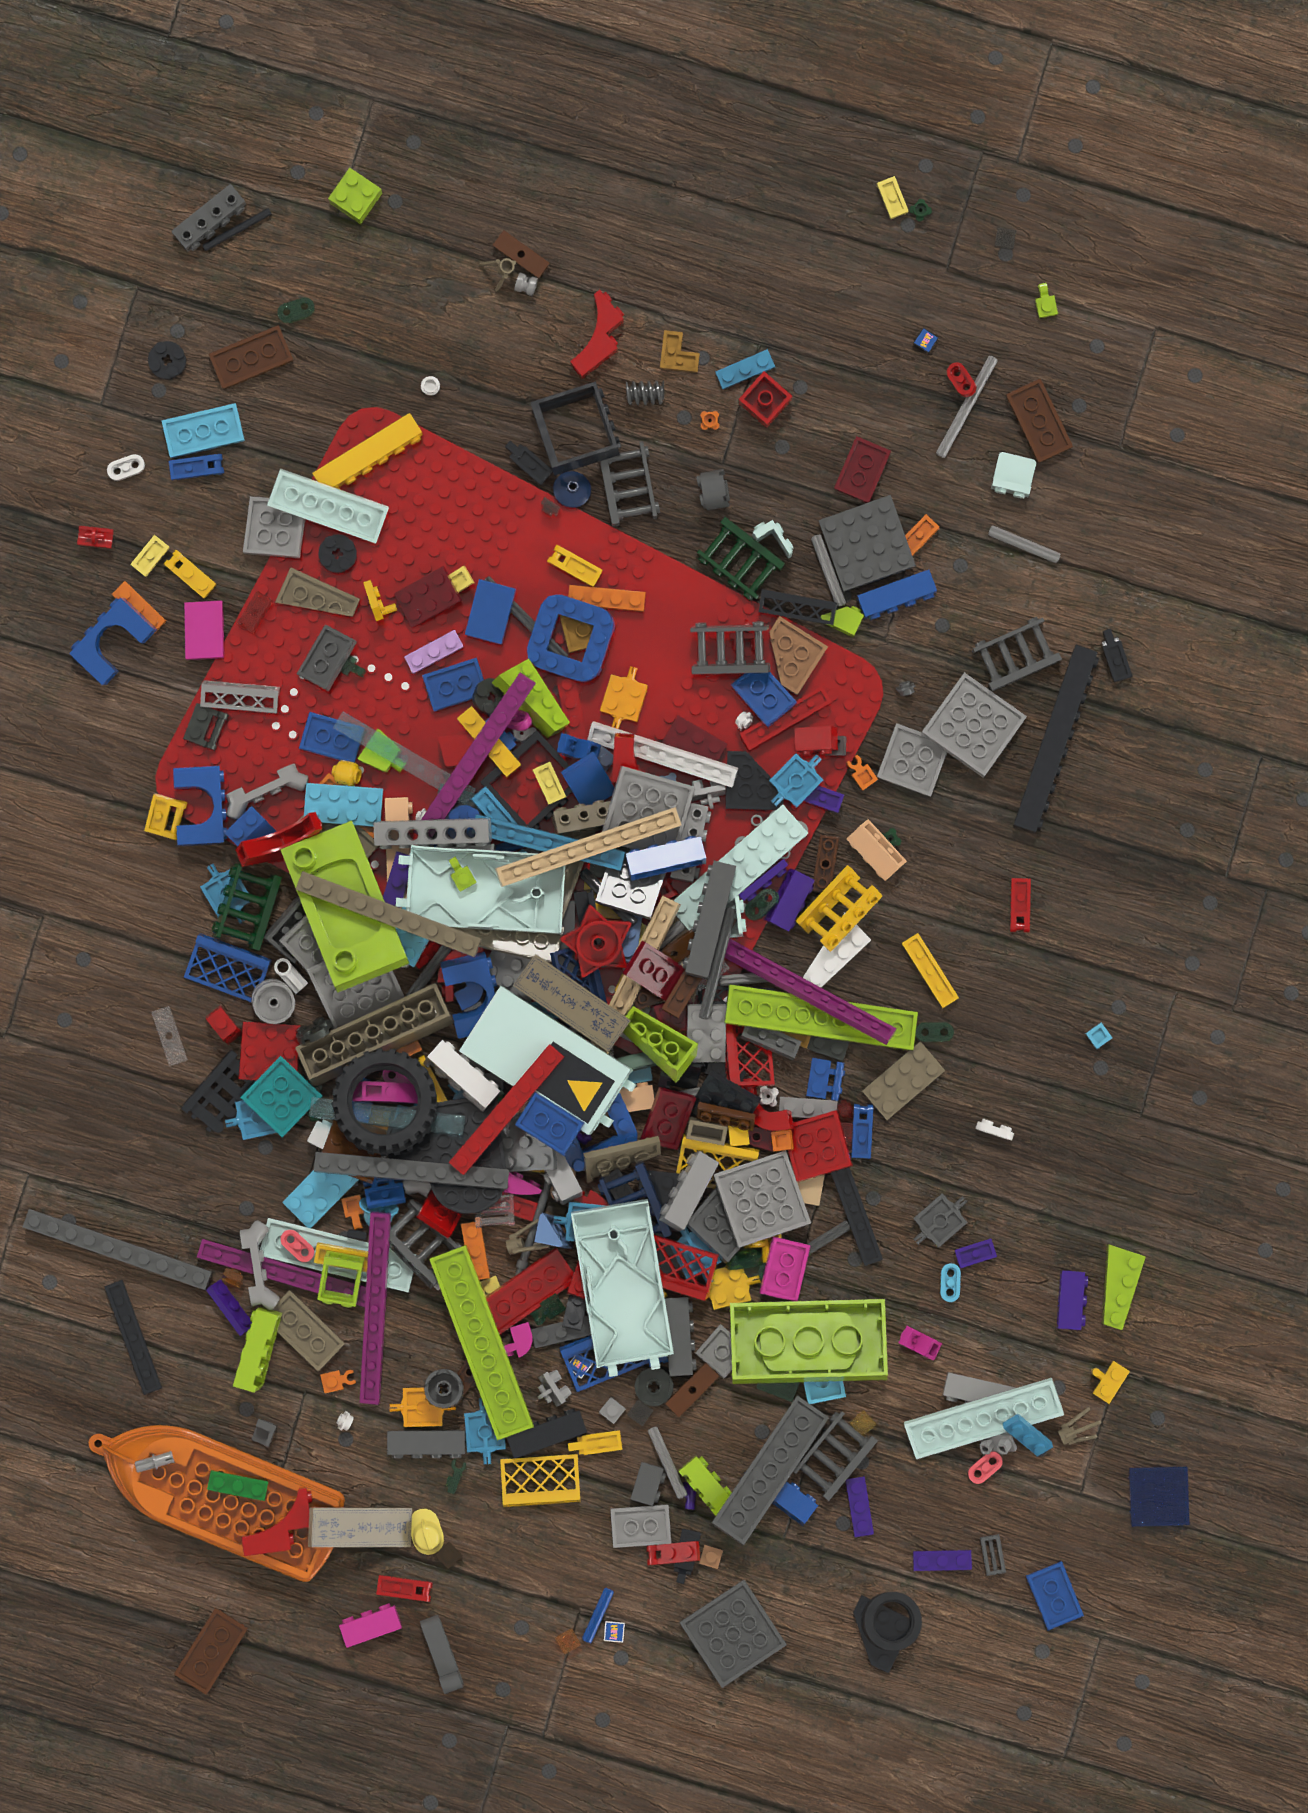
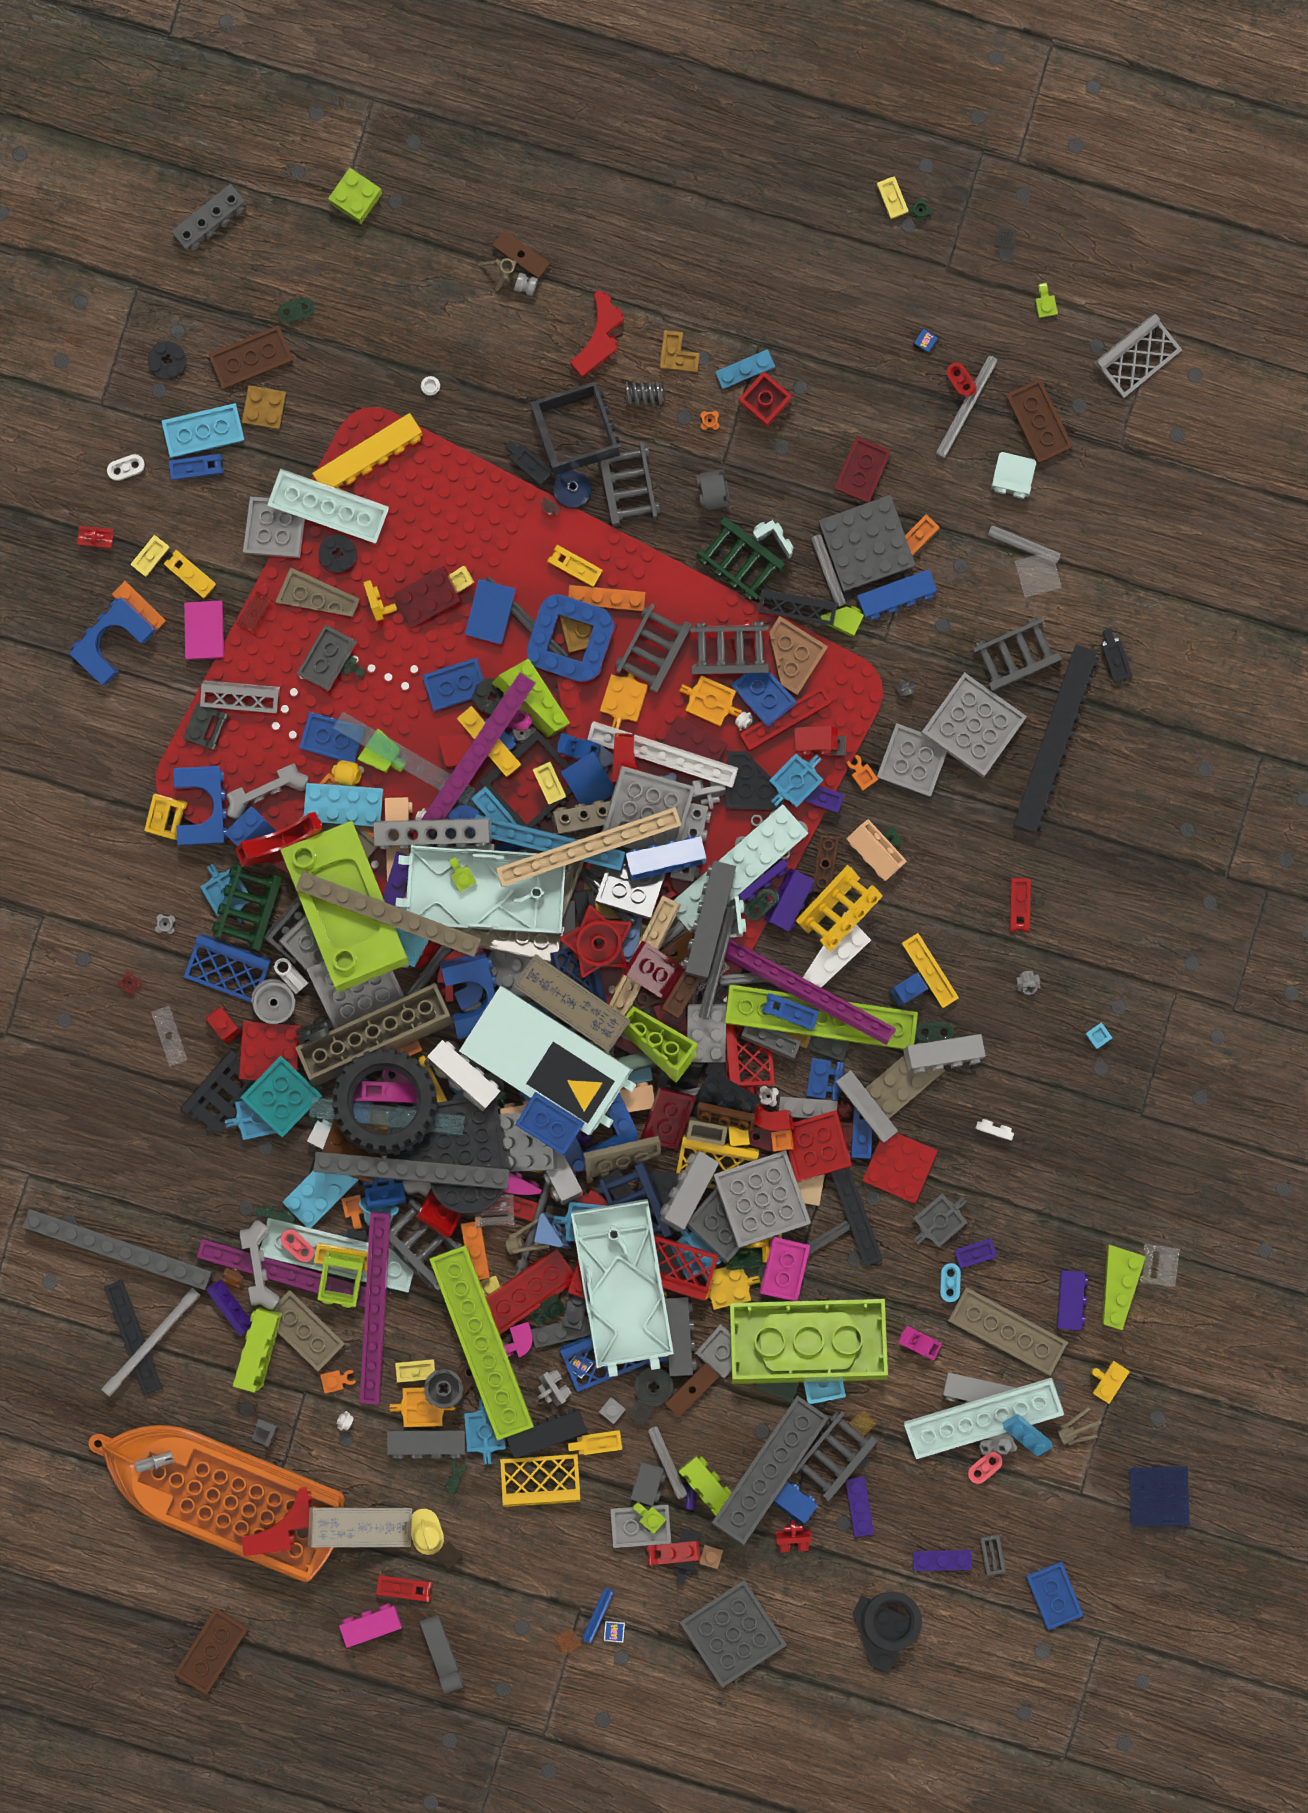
black bar [202,208,272,251] -> none
green plate [207,1470,269,1501] -> none
lavender plate [404,630,464,674] -> none
red plate [449,1044,565,1175] -> none
none -> light grey piece [101,1288,201,1397]
none -> clear red plate [118,971,141,994]
none -> light grey plate [155,914,175,934]
none -> pearl gold plate [242,385,287,430]
none -> clear green plate [255,1205,296,1224]
none -> light yellow plate [395,1359,435,1382]
none -> dark grey fence [614,603,692,694]
none -> lime plate [633,1502,667,1534]
none -> light orange plate [680,676,742,726]
none -> blue plate [762,993,819,1031]
none -> red hips [776,1520,812,1552]
none -> light grey fence [835,1070,898,1143]
none -> red plate [862,1133,938,1204]
none -> blue torso [889,972,929,1007]
none -> light grey brick [903,1034,986,1074]
none -> dark tan tile [948,1287,1068,1376]
none -> clear tile [1015,551,1062,598]
none -> light grey gear [1016,971,1040,995]
none -> light grey fence [1094,314,1182,398]
none -> clear plate [1140,1244,1180,1287]

